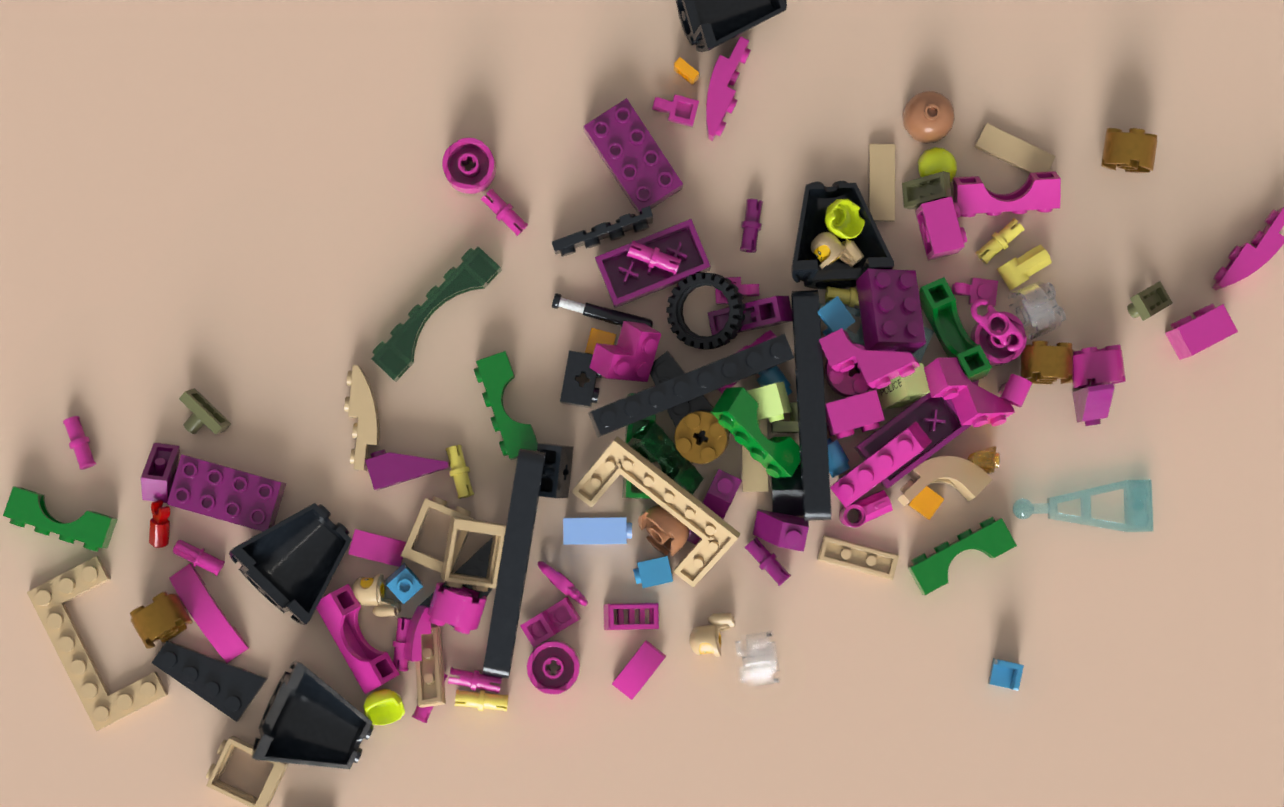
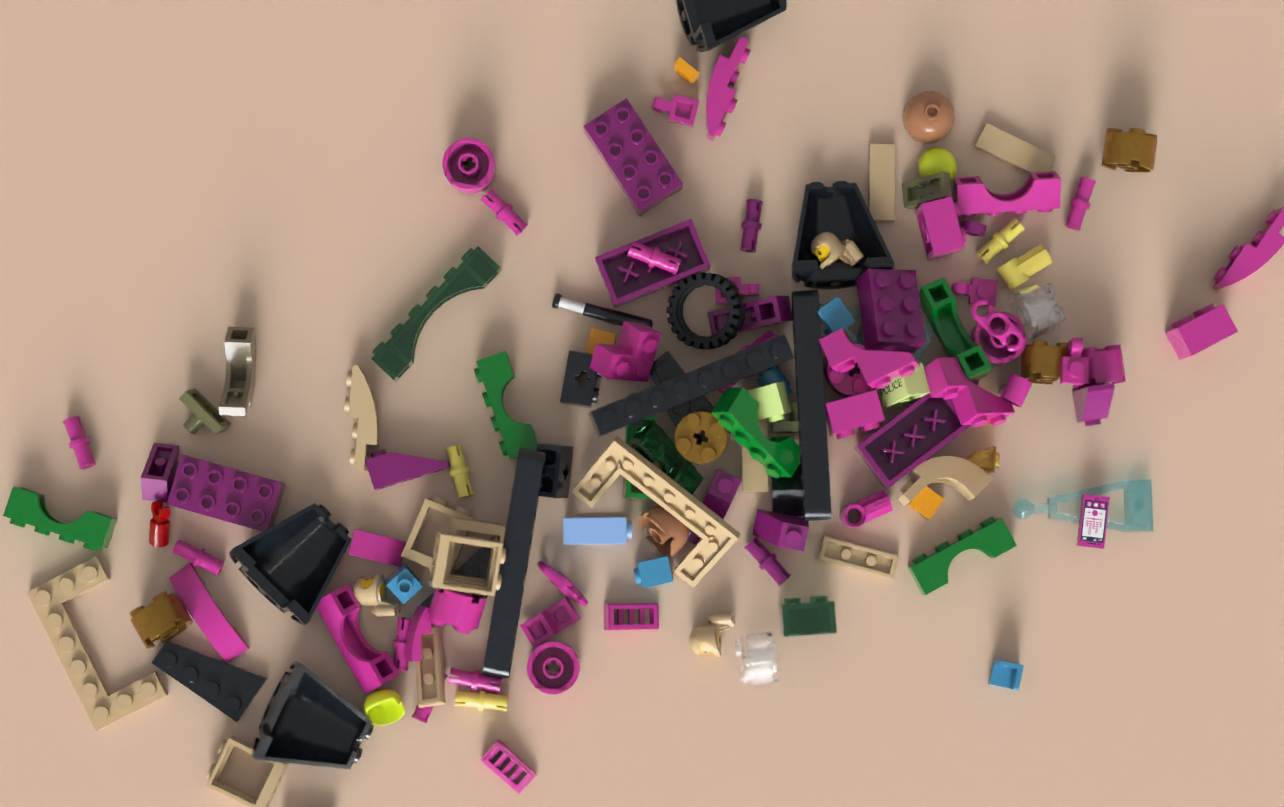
black wing [552,206,653,257] -> none
dark pink slope [612,640,666,700] -> none
neon yellow hair [825,199,865,239] -> none
light yellow pin [825,286,859,308] -> none
dark azure brick [827,438,850,478] -> none
dark pink arch [830,421,932,508] -> none
olive tile [1127,281,1173,321] -> none
none -> dark tan arch [219,327,256,416]
none -> tan window [428,532,506,596]
none -> dark pink slope [480,739,537,794]
none -> clear green brick [778,595,837,637]
none -> magenta tile [960,221,987,237]
none -> dark pink plate [1060,338,1089,385]
none -> dark pink pin [1064,177,1096,231]
none -> tile [1076,494,1110,549]

